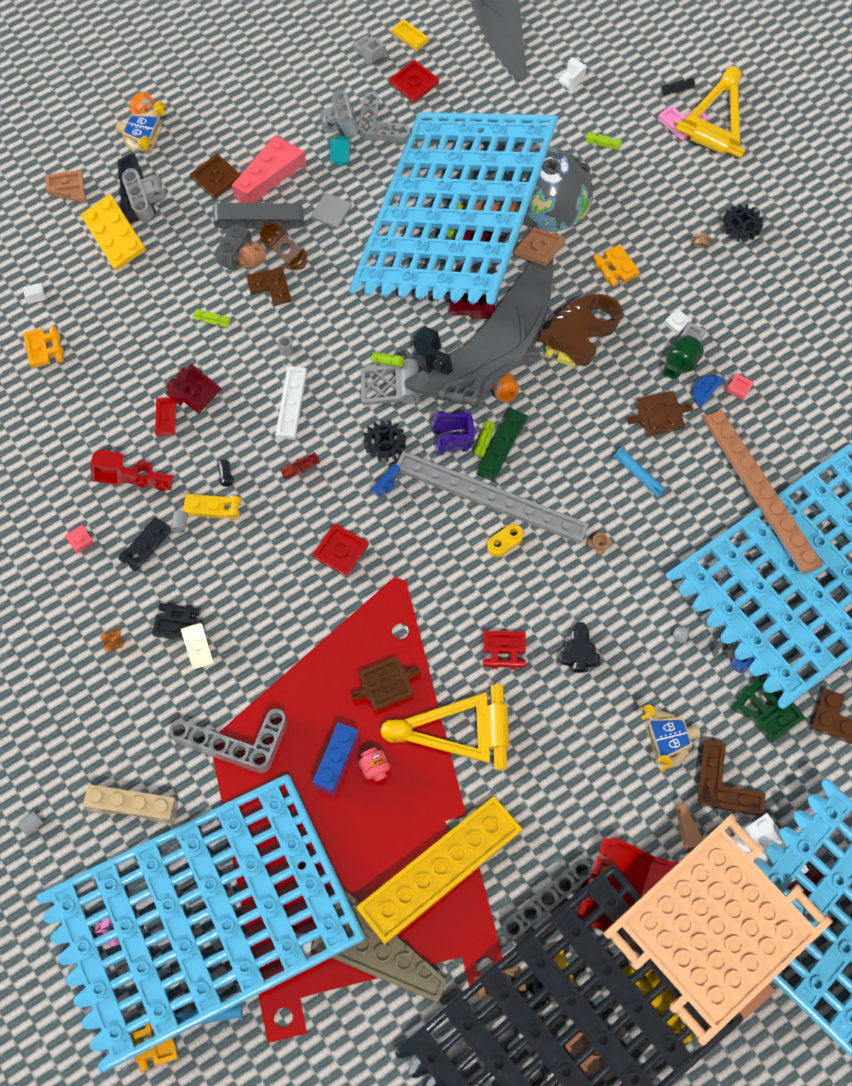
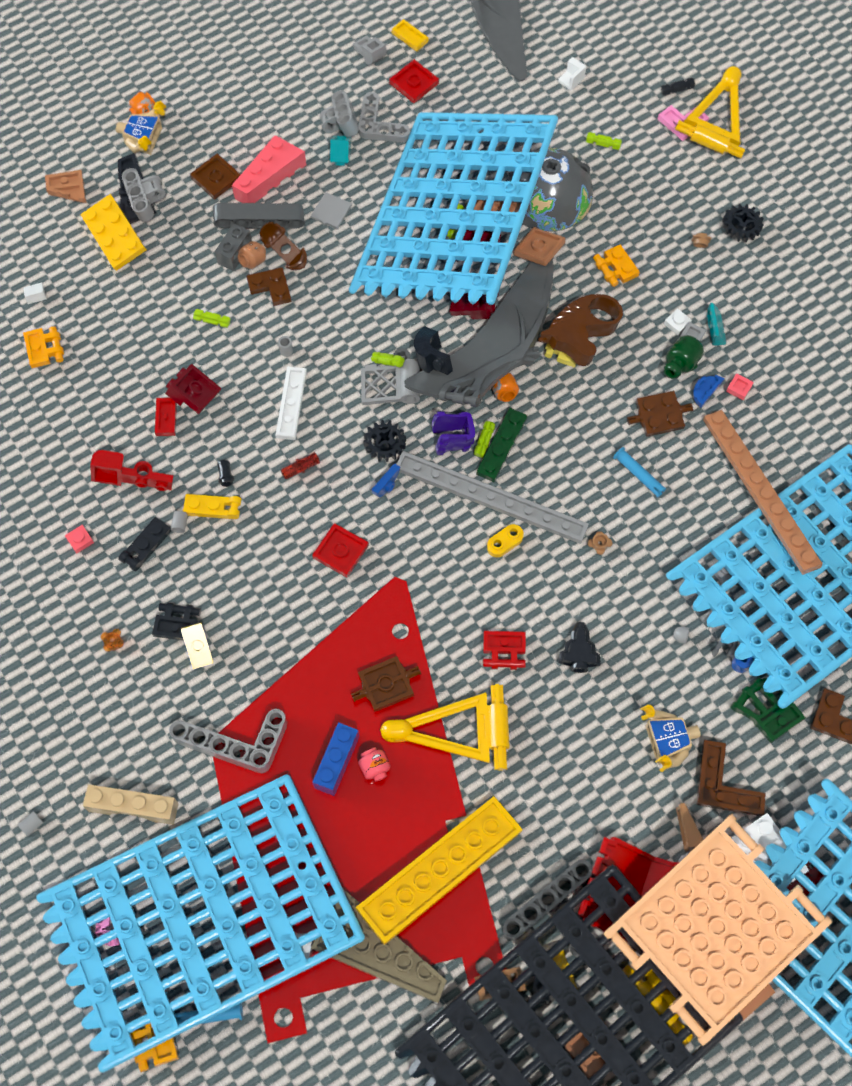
none -> teal slope [706,303,727,346]

